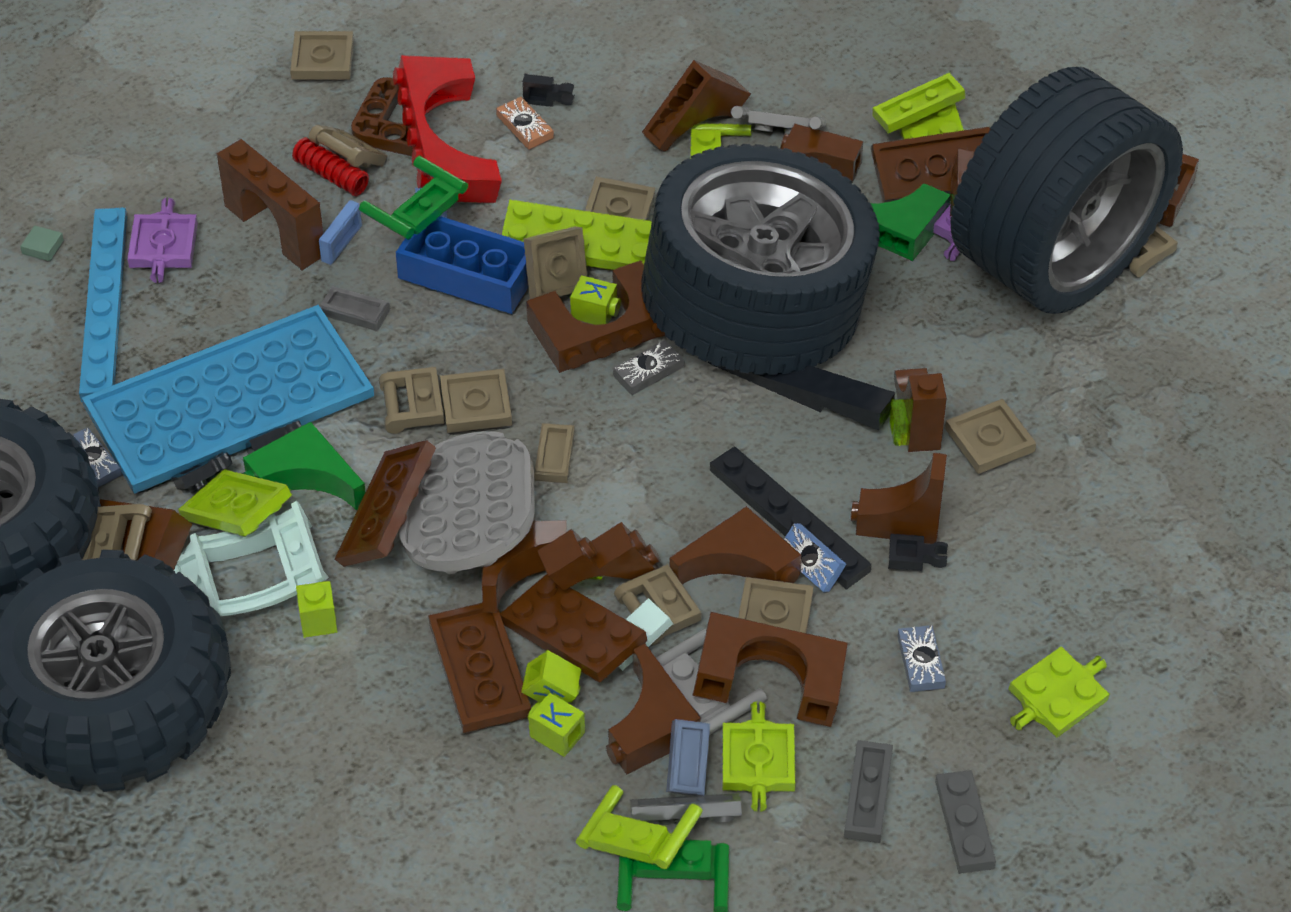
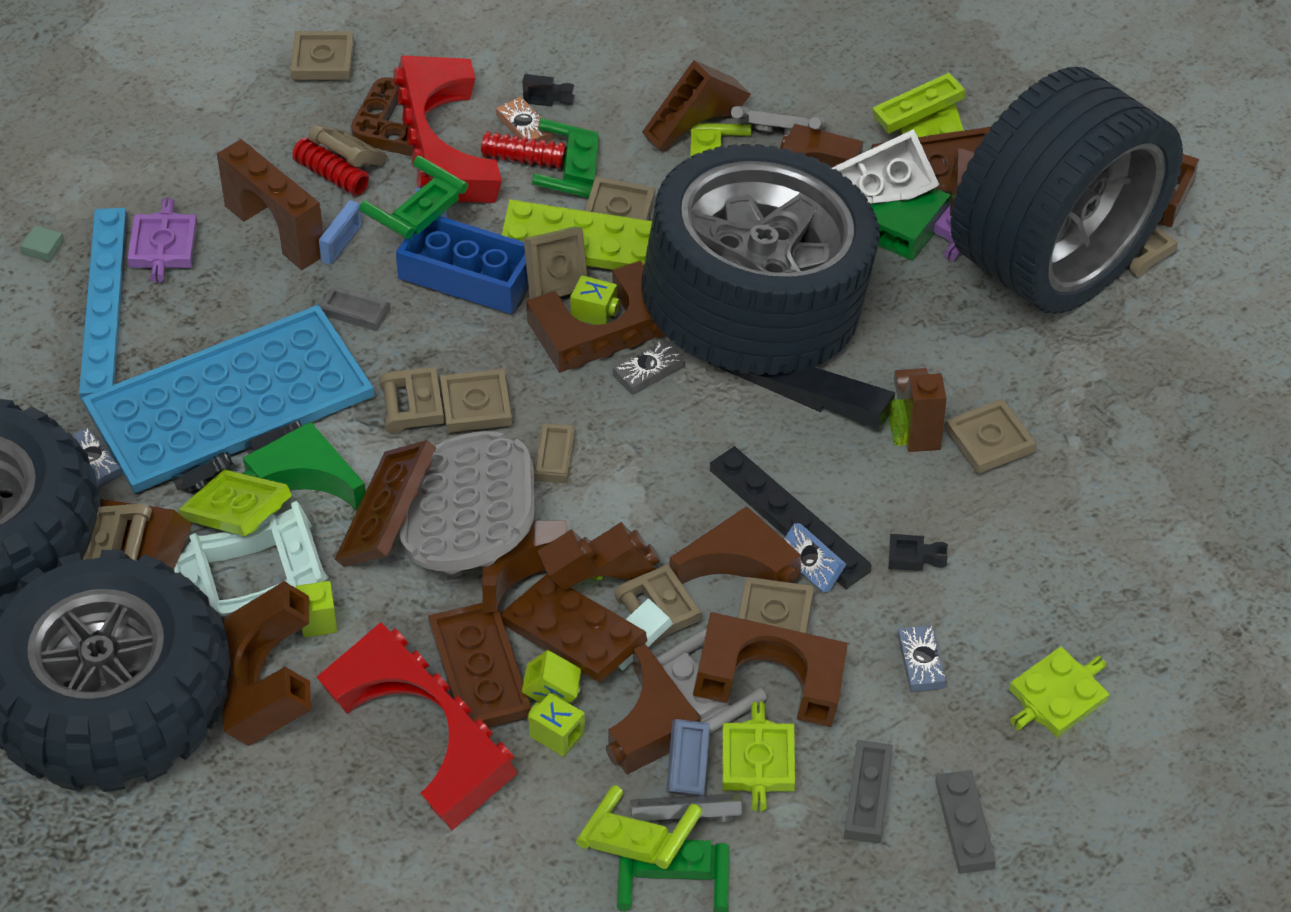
reddish brown arch [851,453,947,544] -> none
none -> reddish brown arch [223,581,311,746]
none -> red arch [316,622,518,831]
none -> red piece [481,131,566,169]
none -> green plate [531,118,598,199]
none -> white wedge [832,129,940,204]

